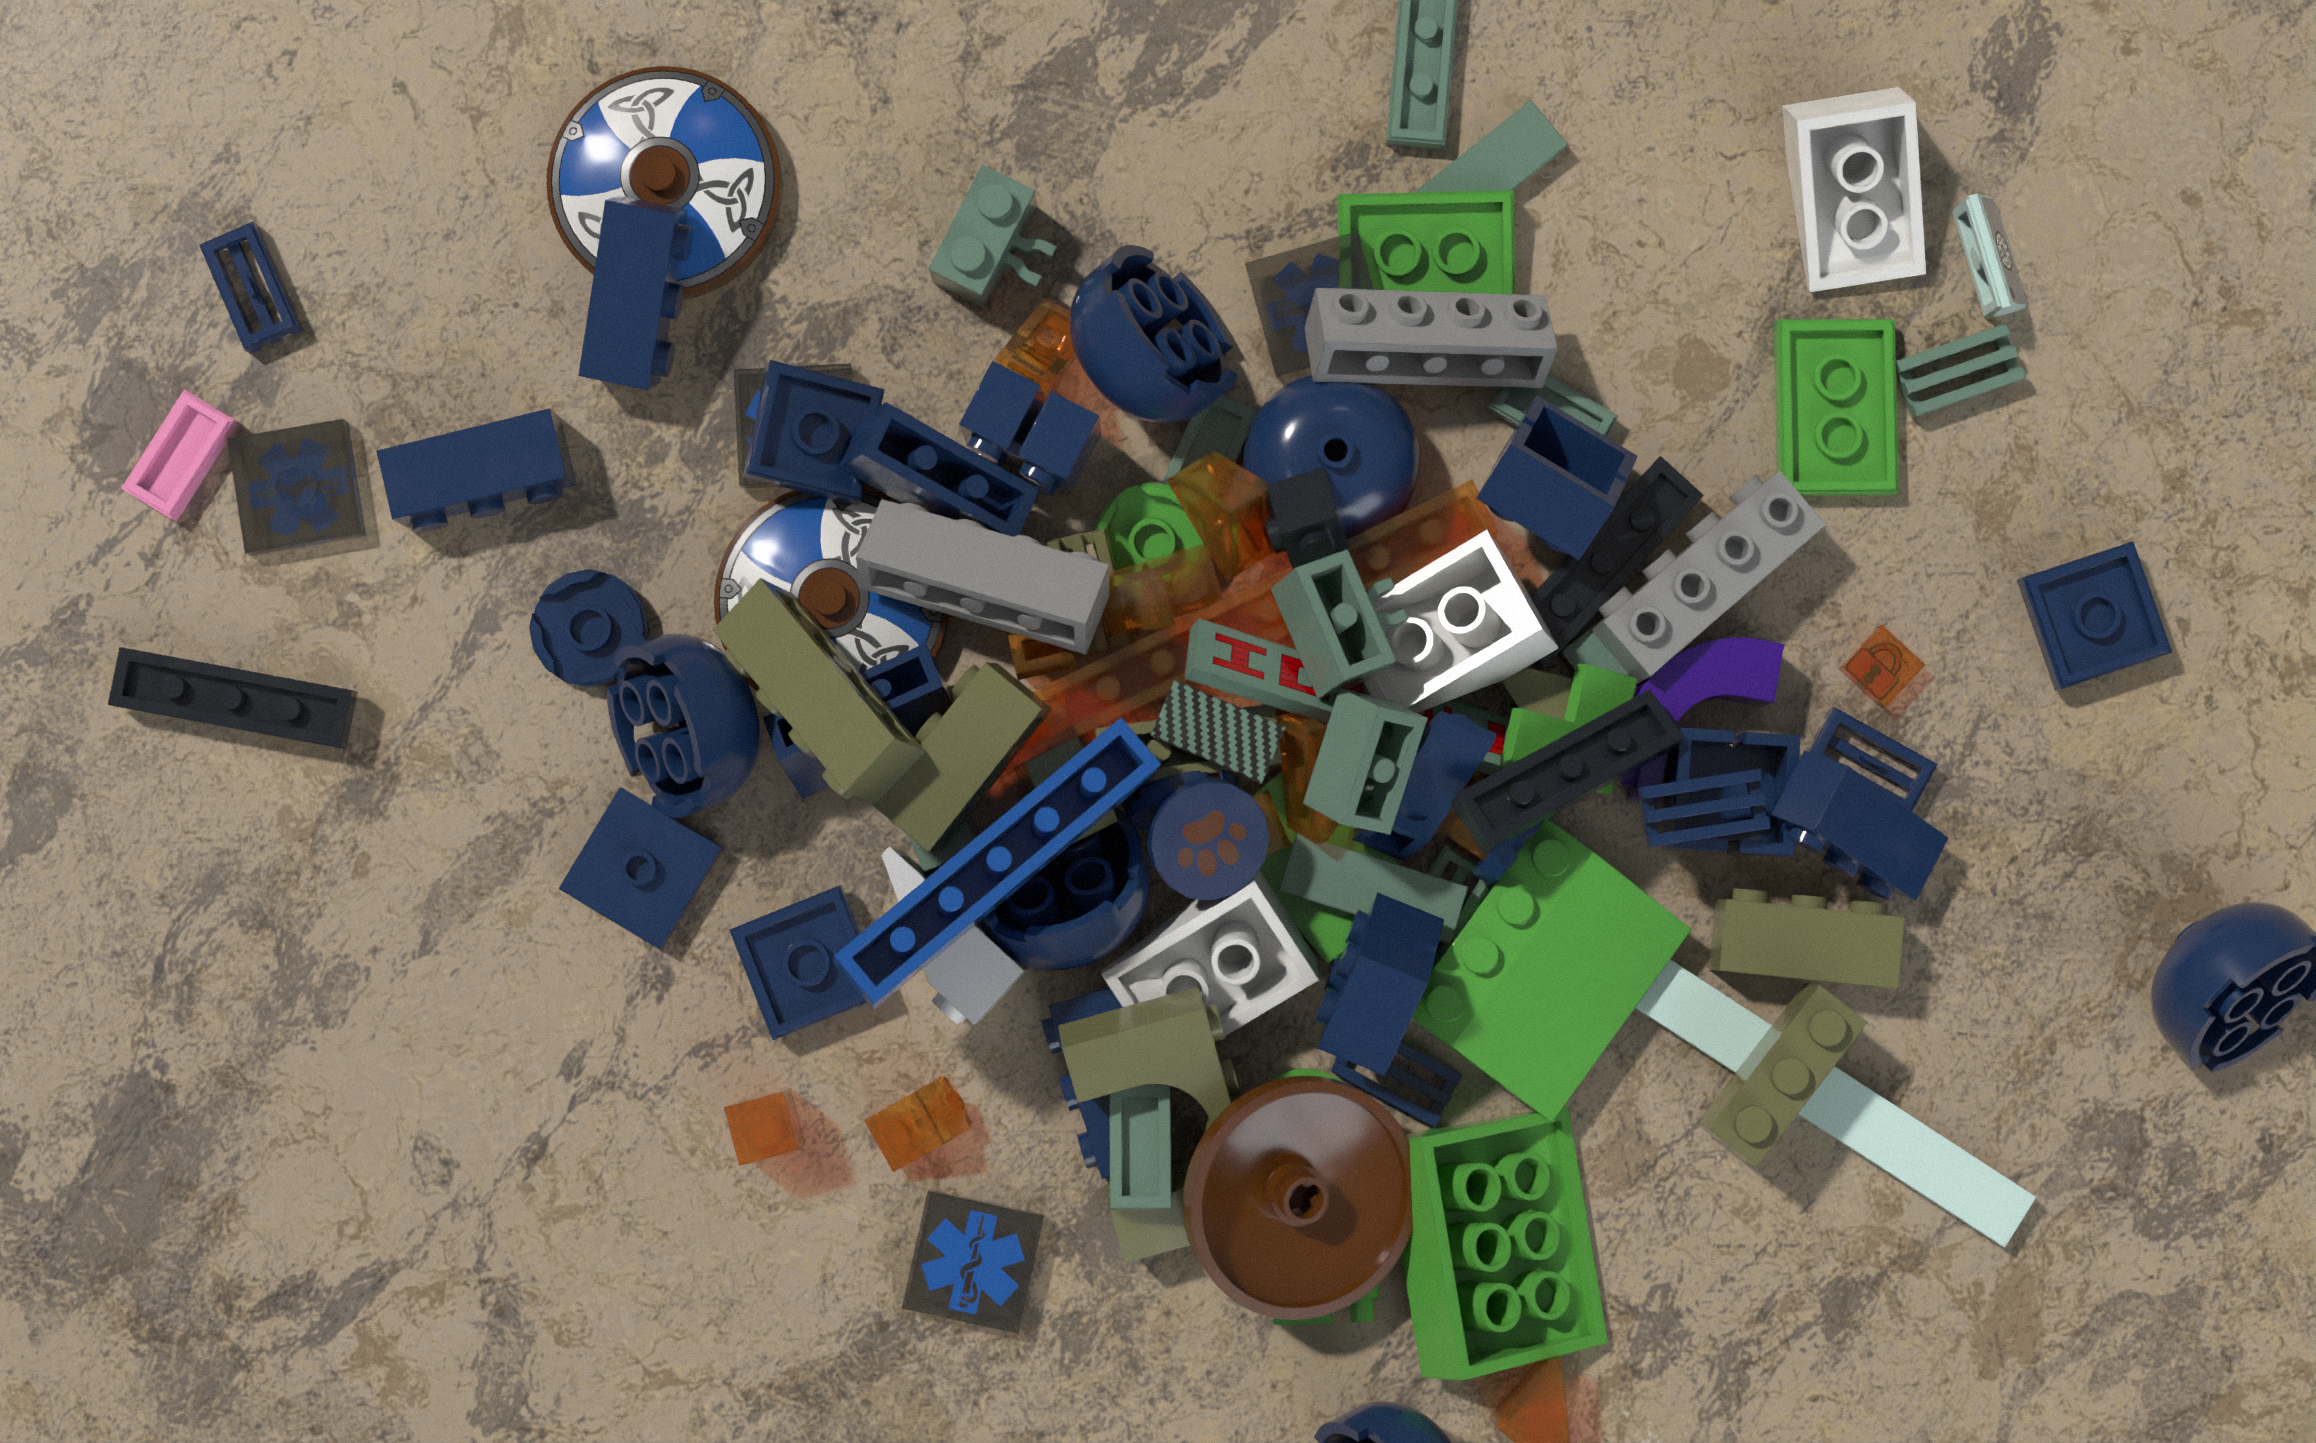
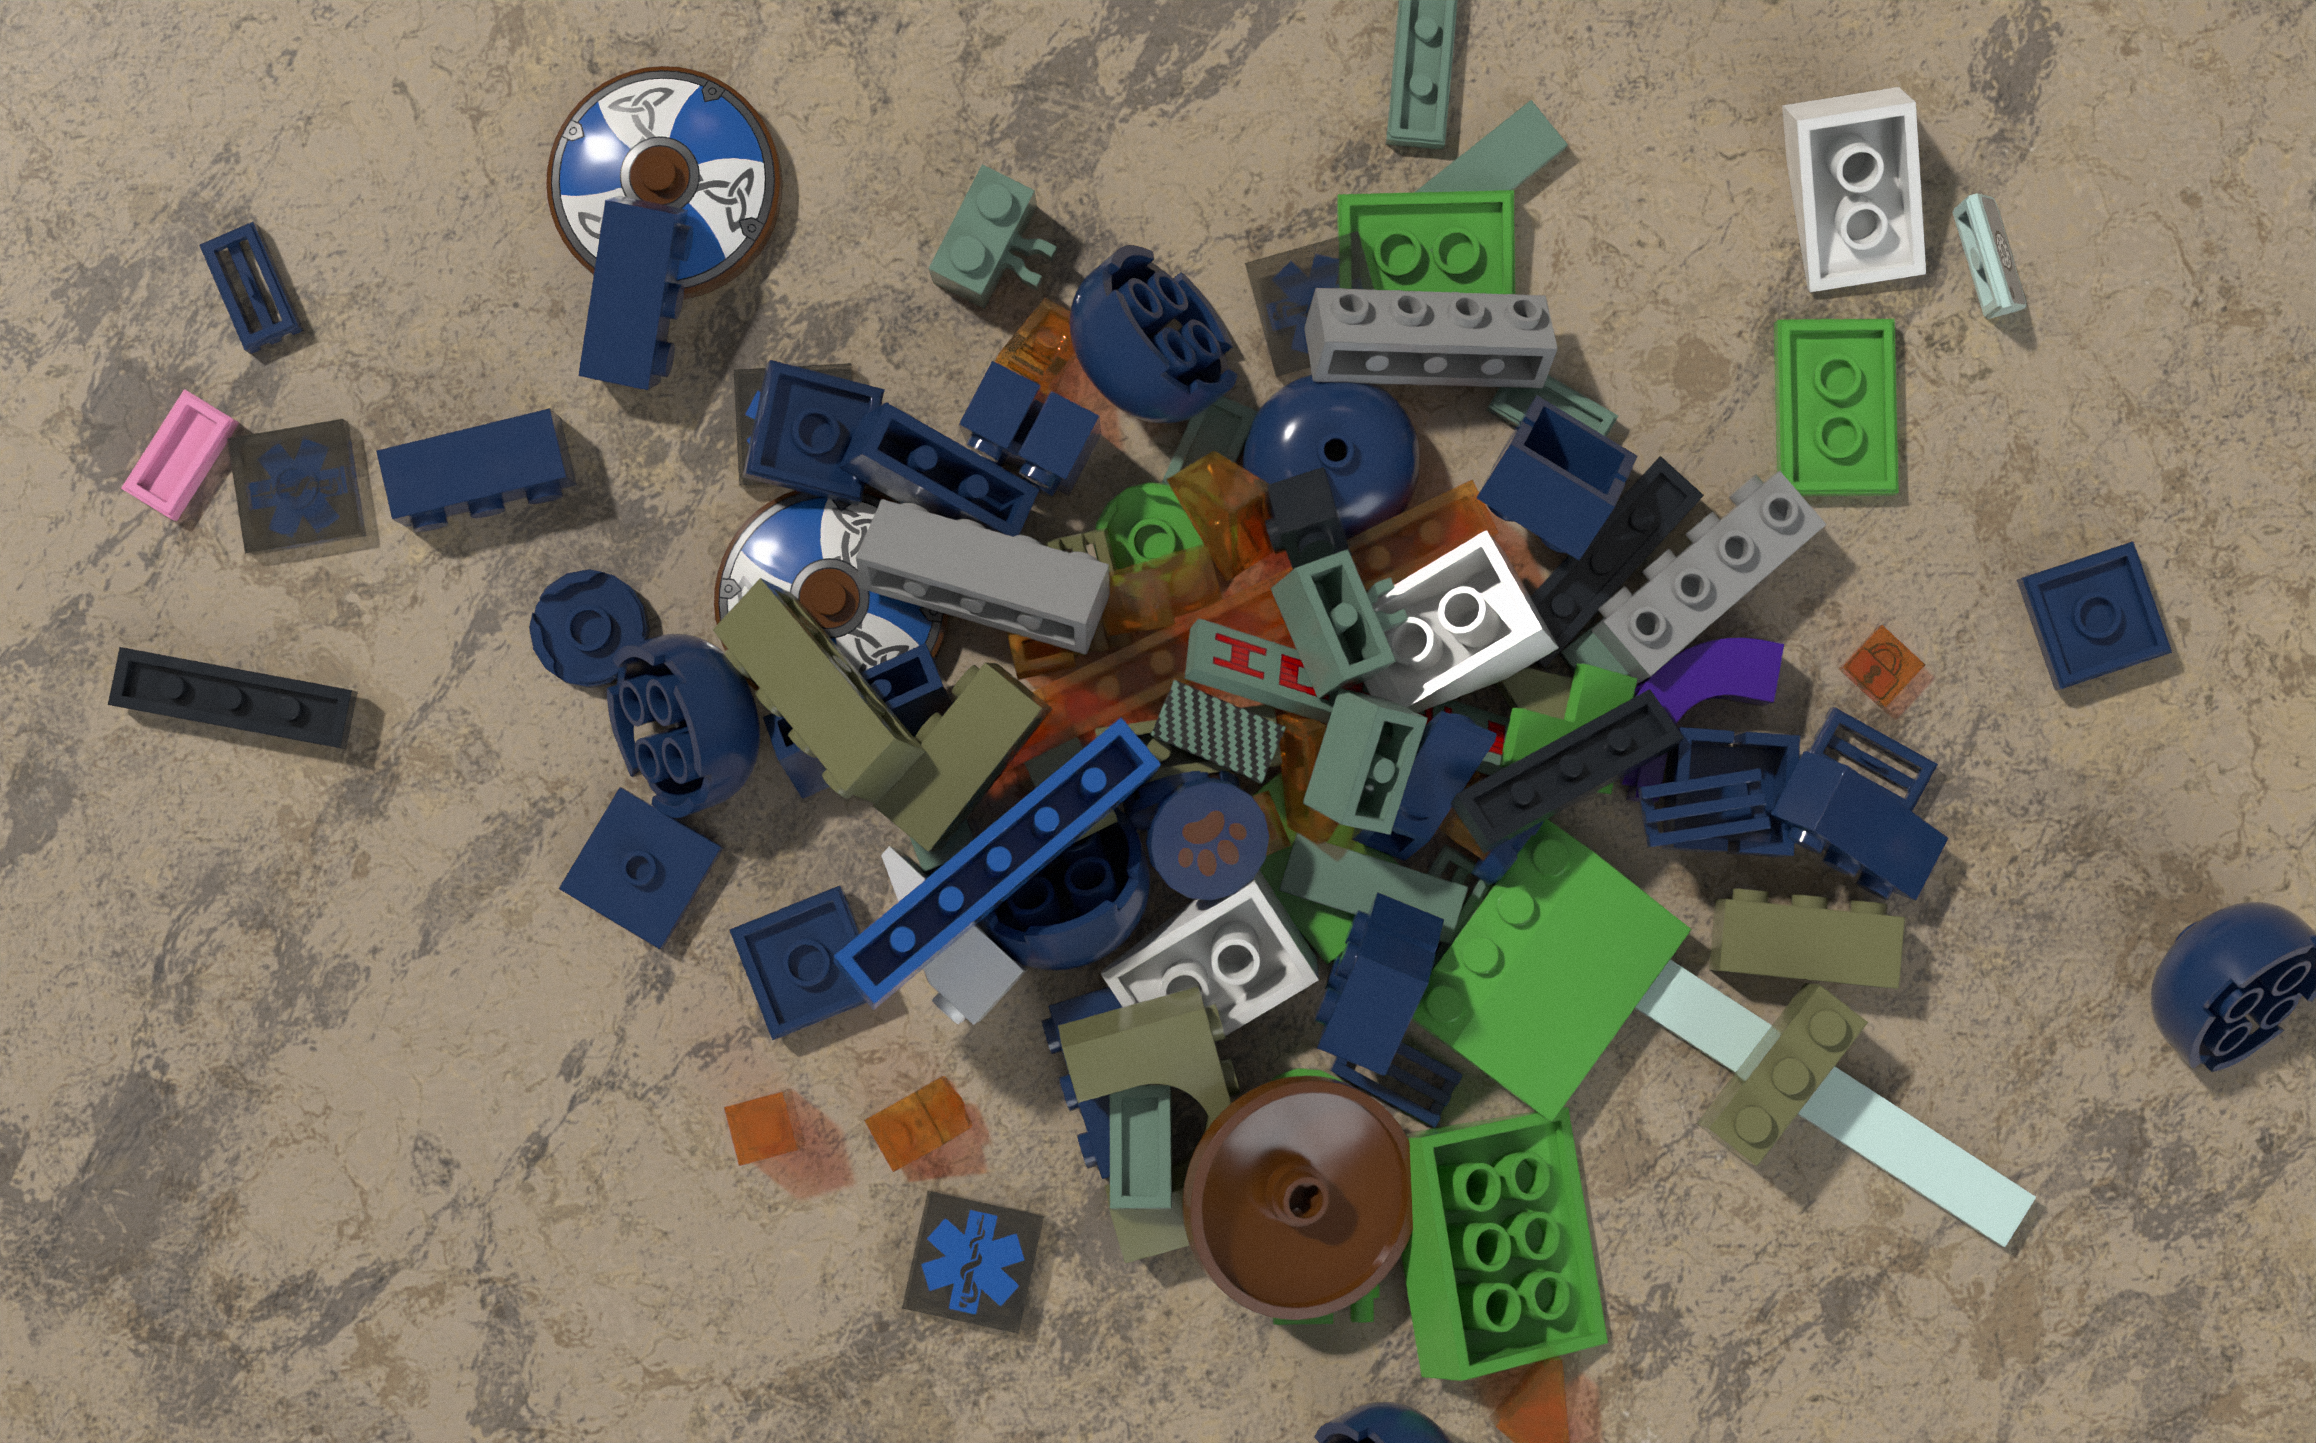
sand green tile [1896,323,2027,419] -> none

